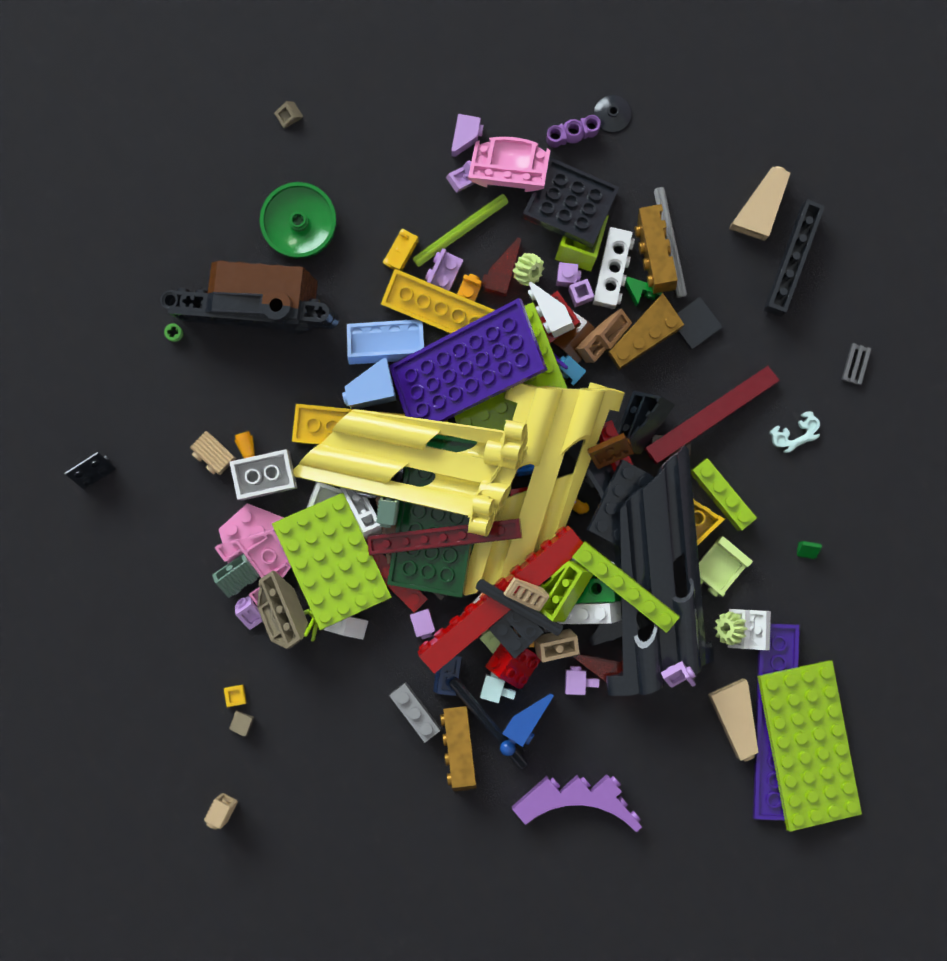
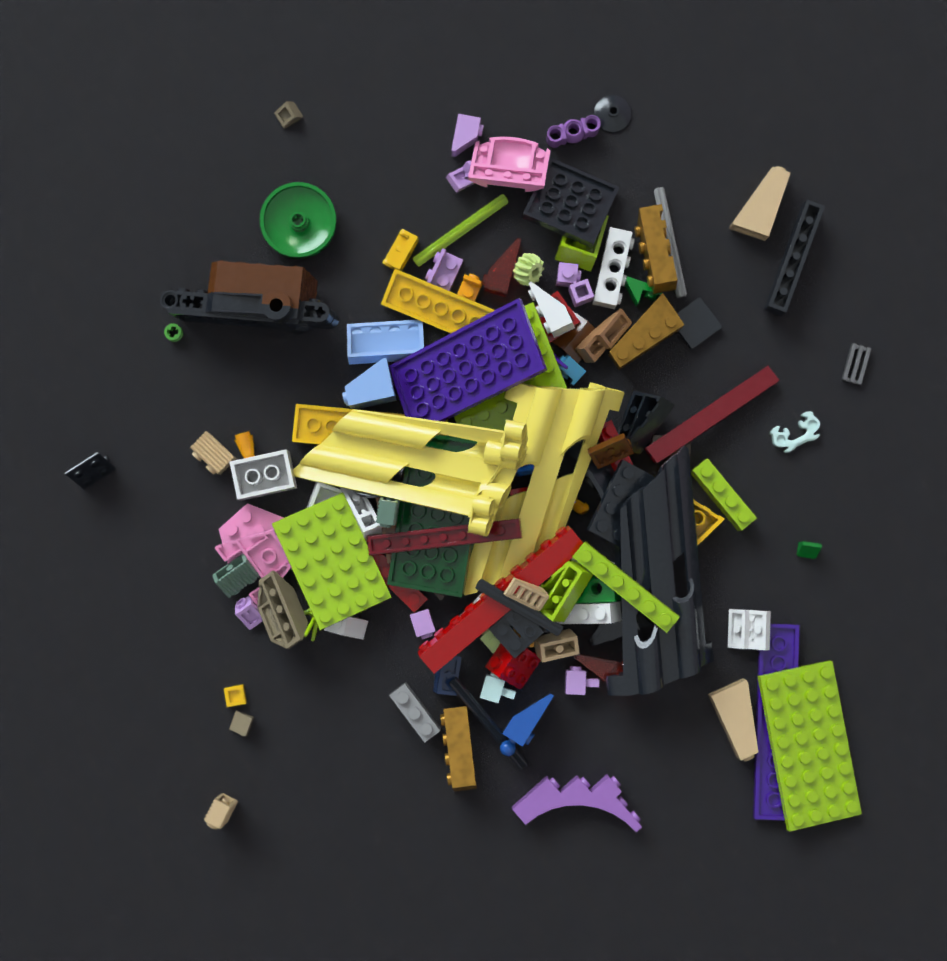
lavender bracket [661,661,696,688] -> none
yellowish green panel [699,536,753,597] -> none
yellowish green gear [713,612,748,645] -> none

